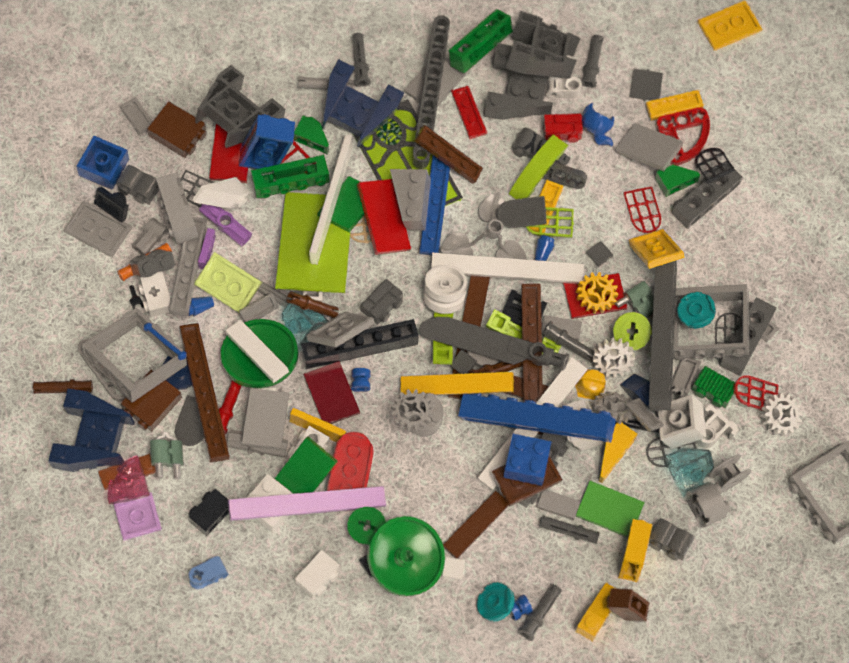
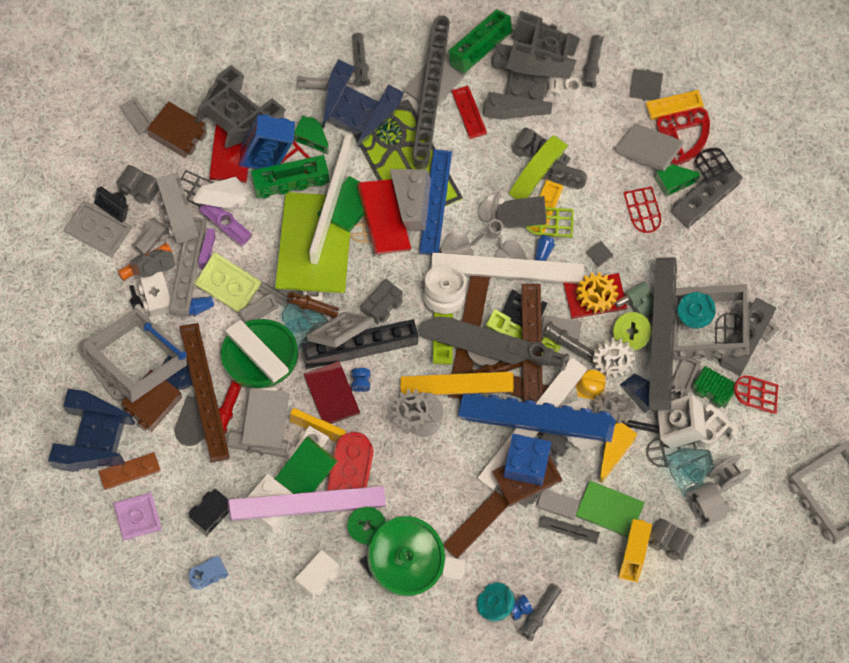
reddish brown pin [33,379,93,394] -> none
blue brick [77,136,129,190] -> none
clear pink brick [108,455,150,504] -> none
sand green piece [150,432,184,479] -> none
reddish brown tile [414,125,483,184] -> none
dark grey tile [450,350,478,374] -> none
red brick [543,113,583,143] -> none
yellow slope [575,583,615,642] -> none
blue hair [582,103,614,147] -> none
reddish brown brick [607,588,650,622] -> none
light grey tile [626,398,664,432] -> none
yellow tile [628,229,685,269] -> none
yellow tile [697,0,762,51] -> none
white gear [761,393,802,436] -> none

